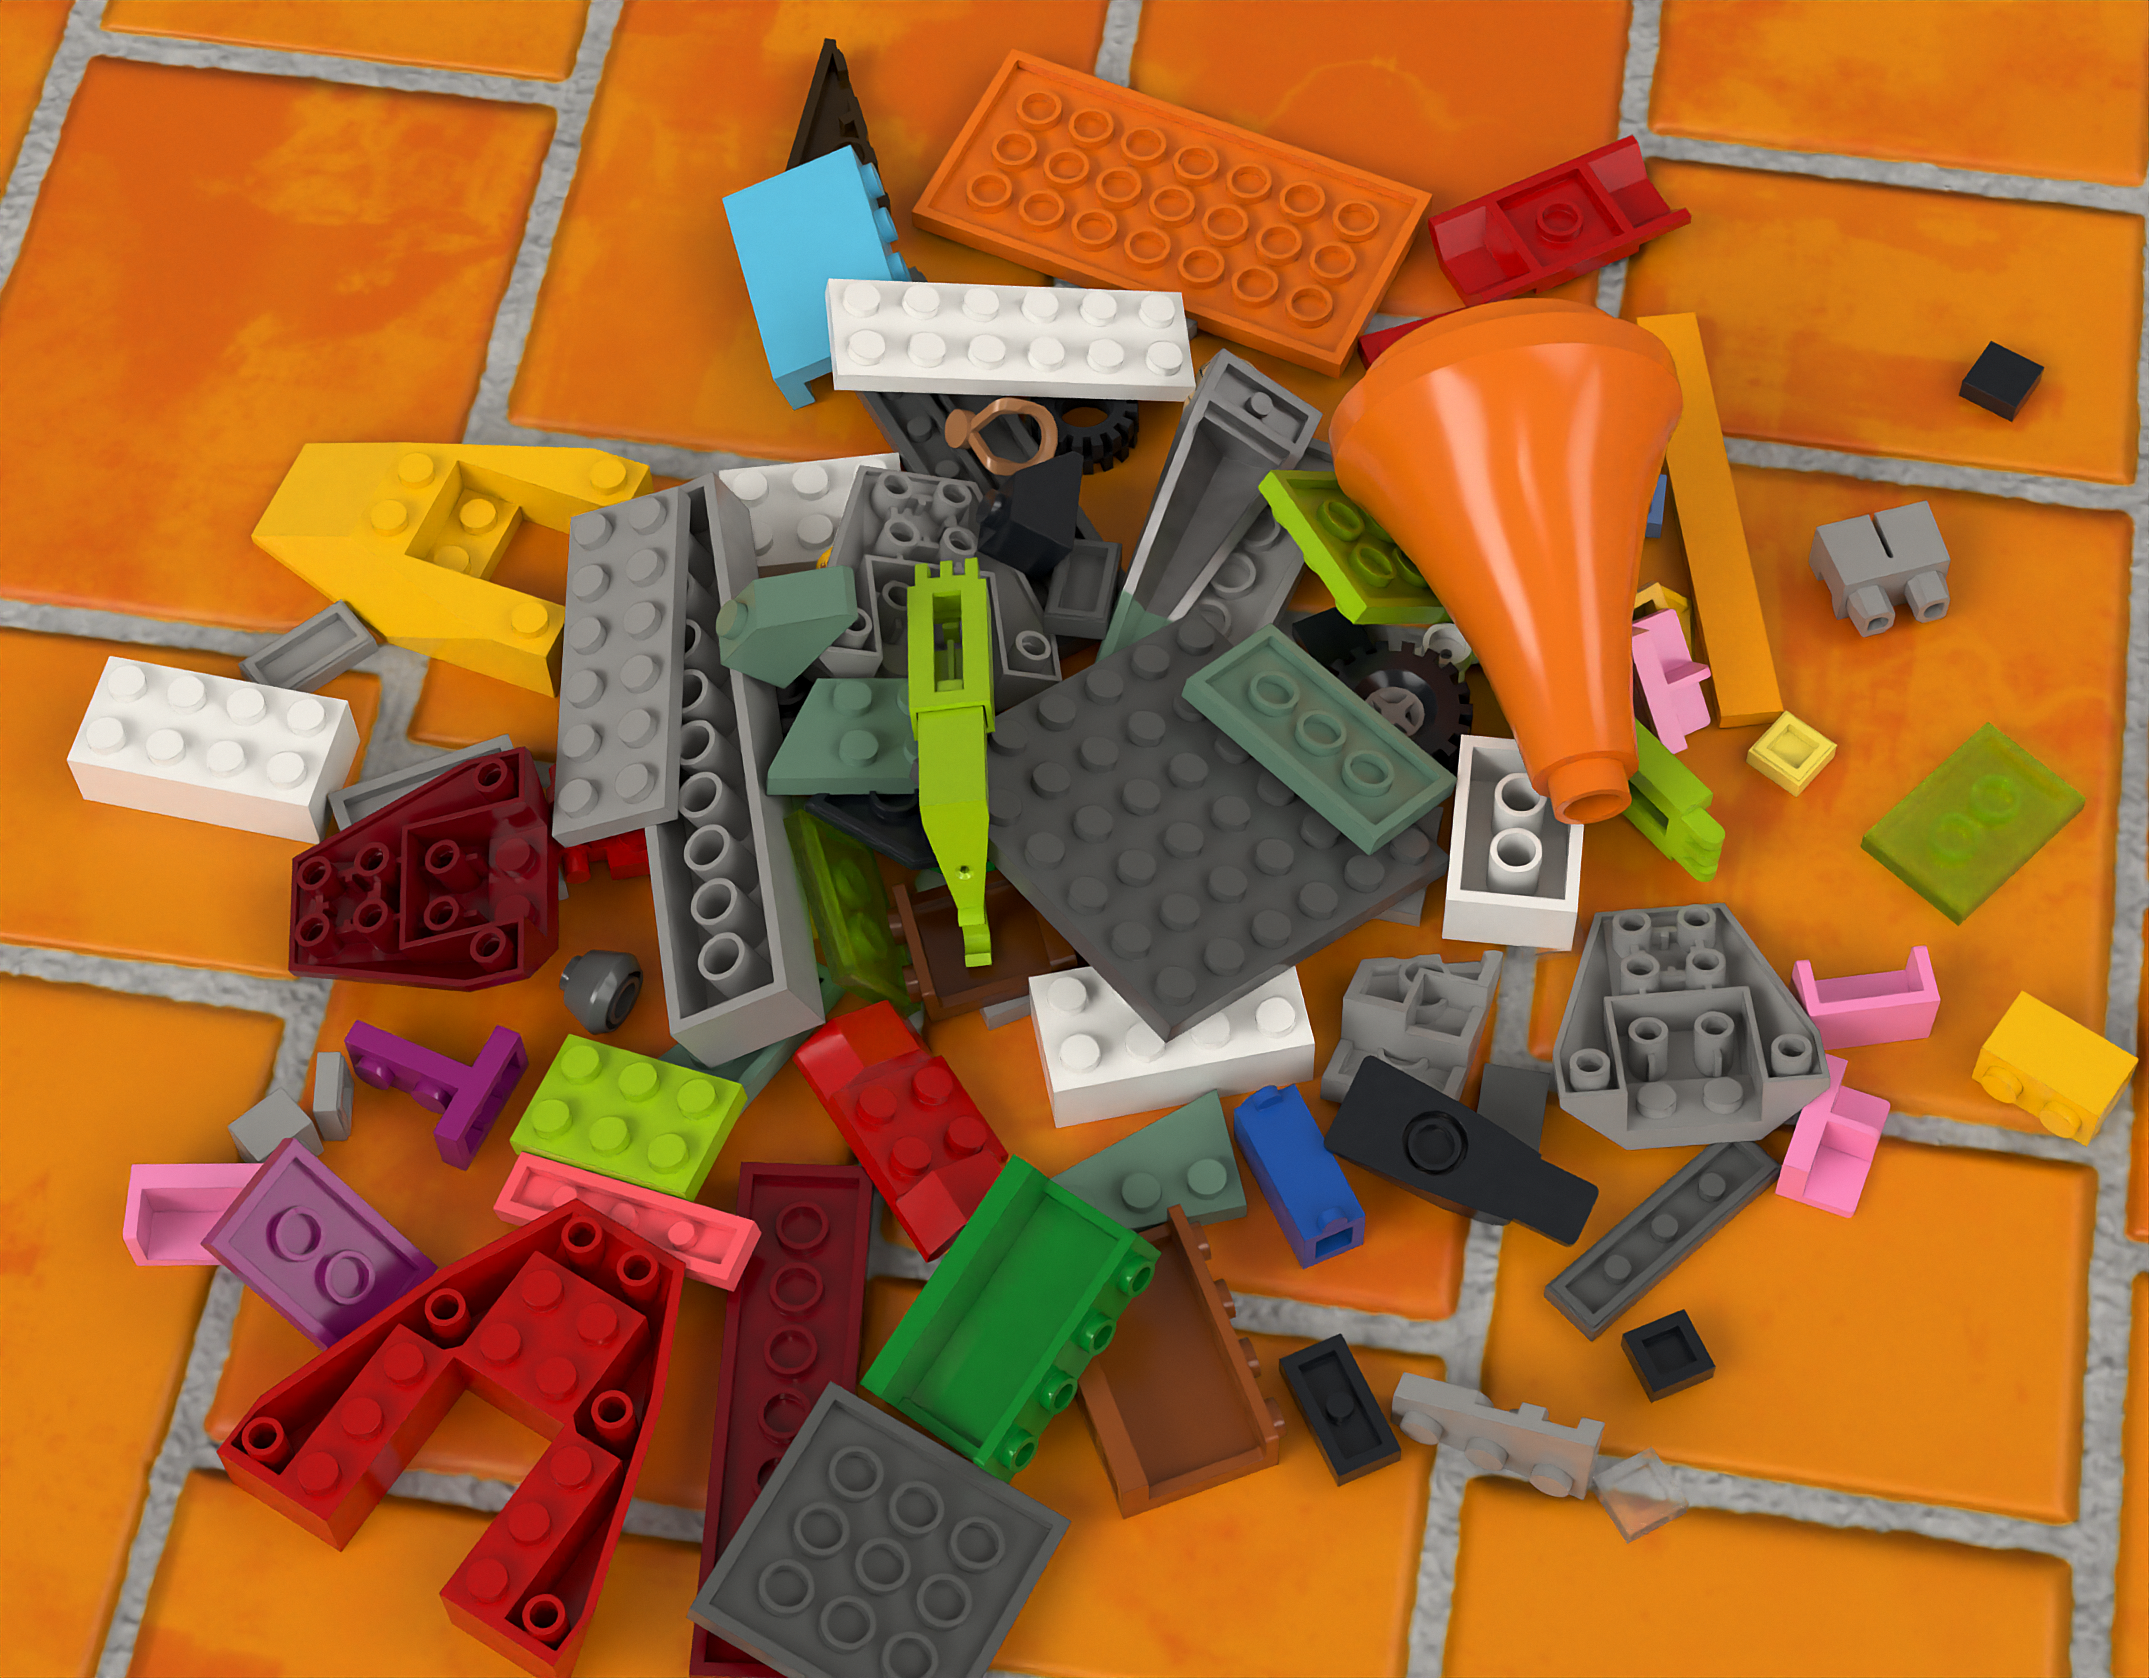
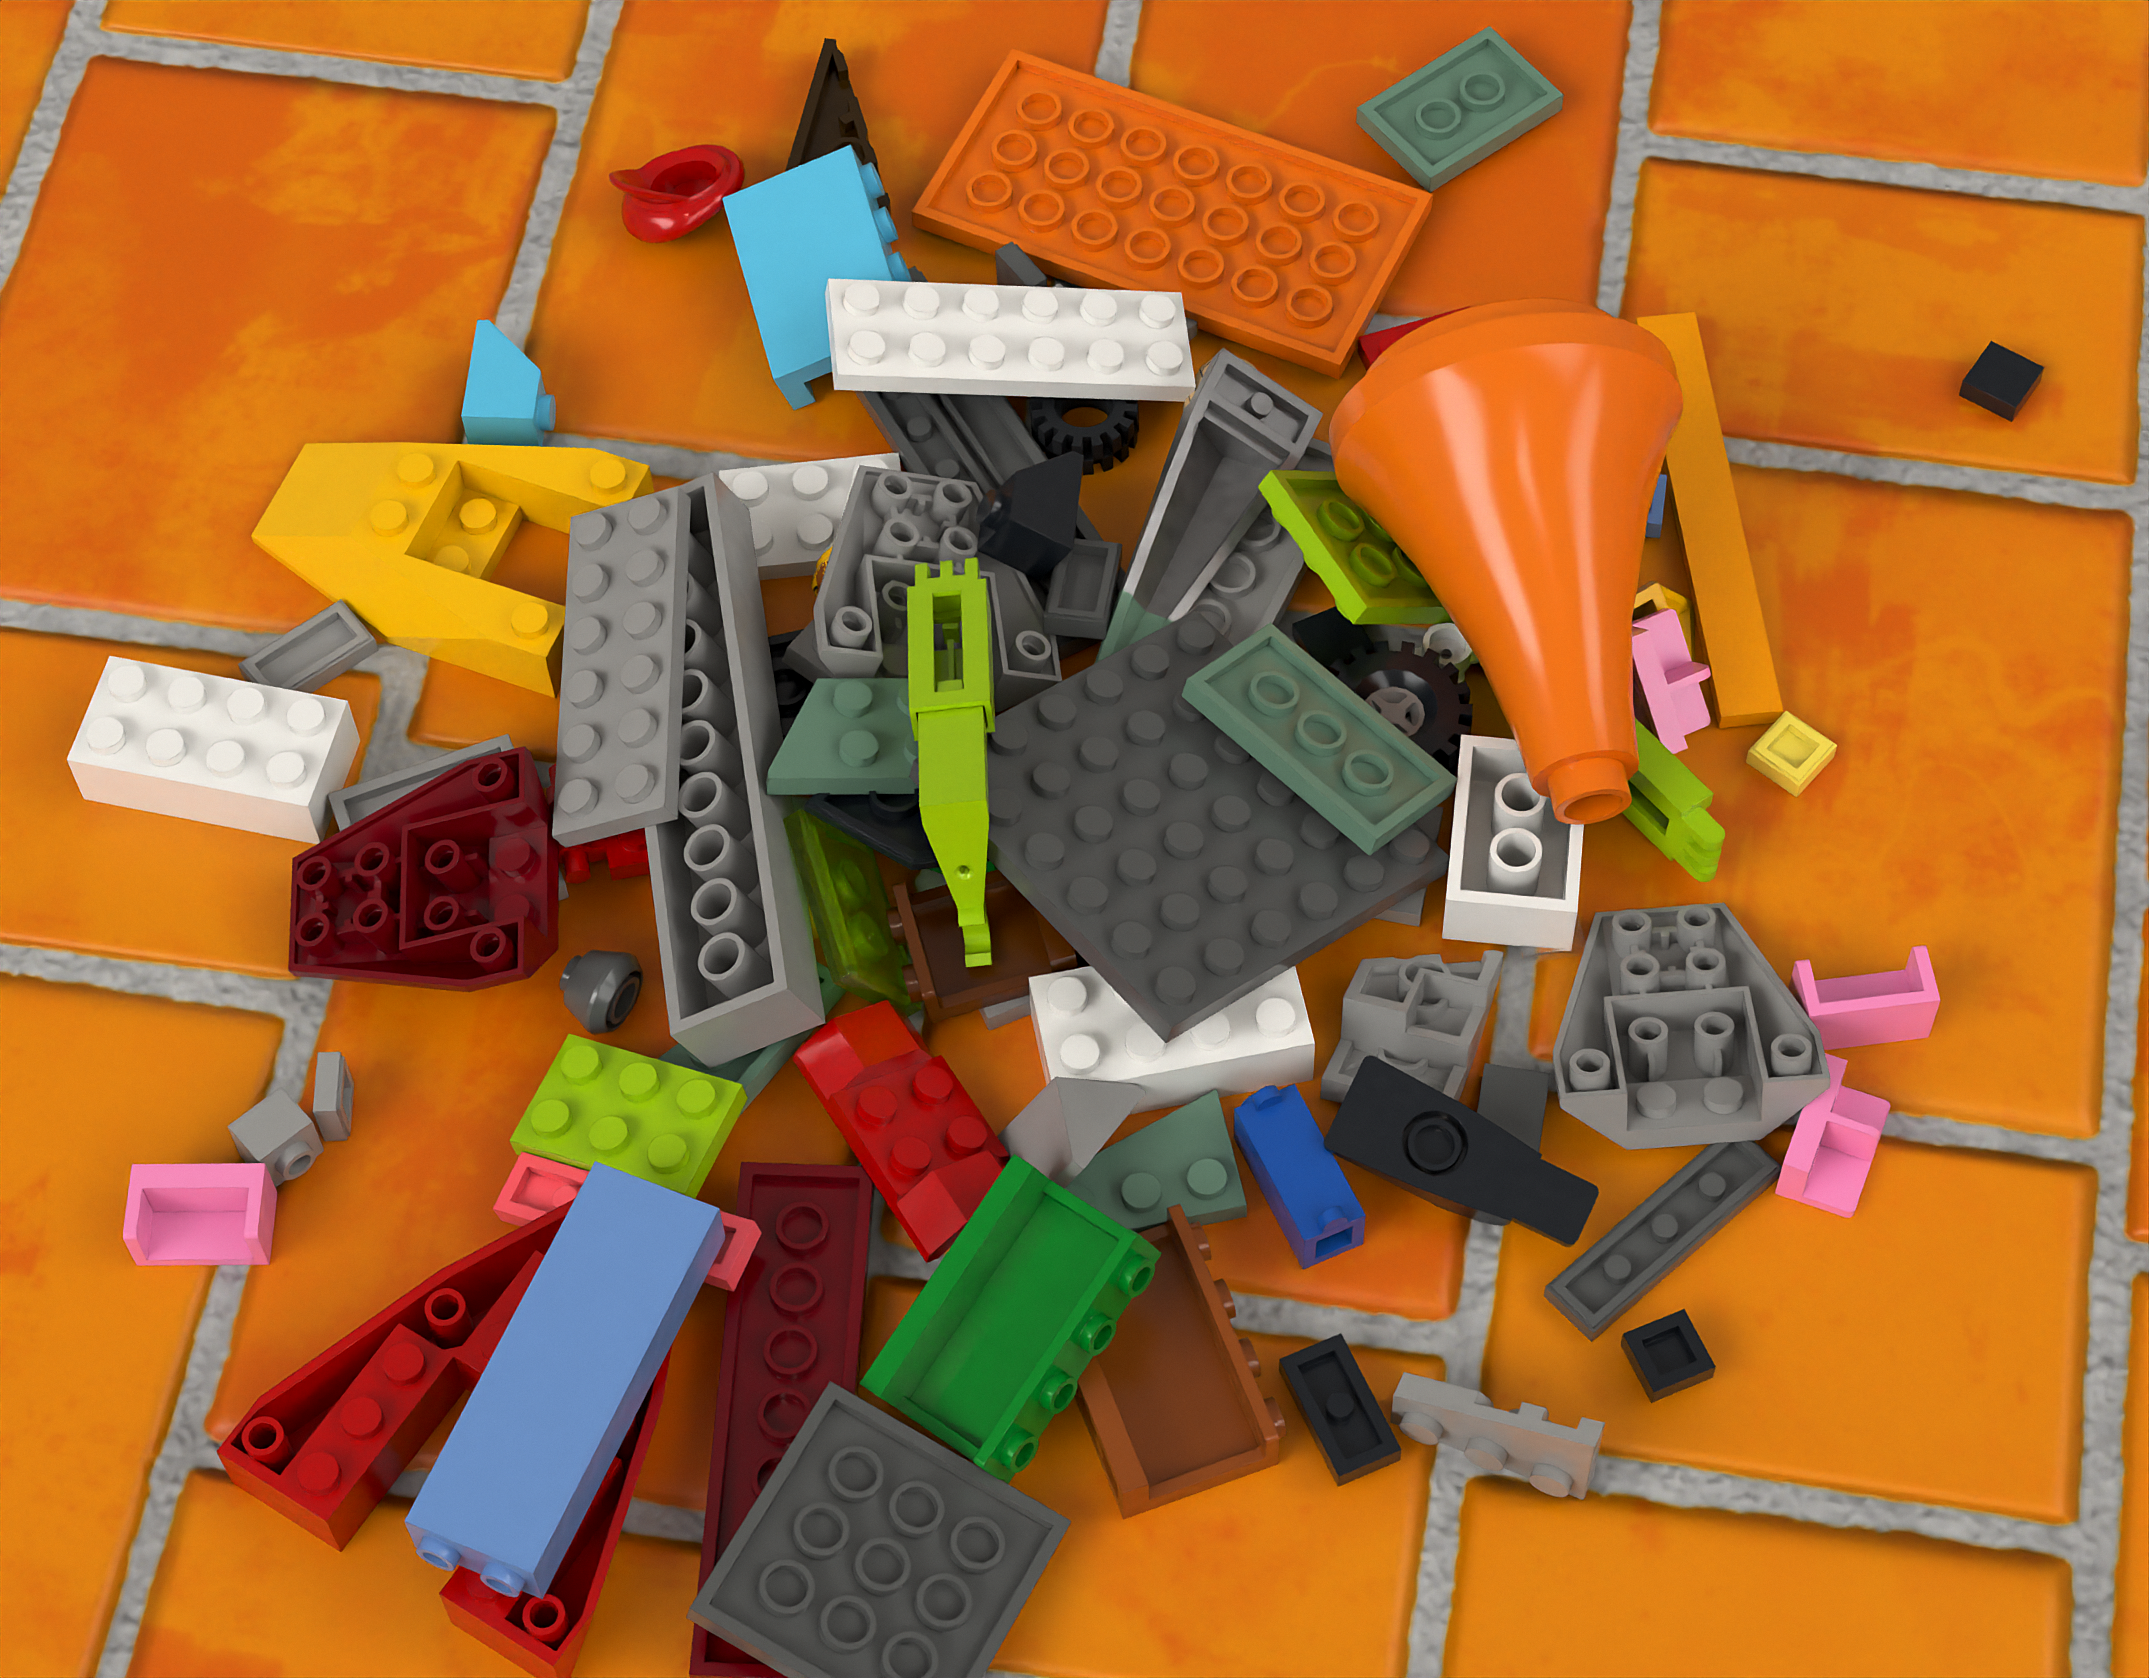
magenta plate [200,1138,438,1352] -> none
magenta bracket [344,1020,529,1171] -> none
sand green slope [715,565,858,689] -> none
medium nougat piece [945,397,1058,476] -> none
red piece [1428,135,1692,307] -> none
clear tile [1591,1446,1689,1544] -> none
light grey hips [1808,500,1951,637] -> none
clear neon green tile [1860,722,2087,926] -> none
yellow brick [1971,990,2139,1147] -> none
none -> medium blue brick [404,1161,726,1599]
none -> medium azure slope [461,320,556,447]
none -> red piece [609,144,745,243]
none -> dark grey tile [995,242,1047,287]
none -> light grey slope [997,1077,1146,1188]
none -> sand green plate [1356,26,1564,193]

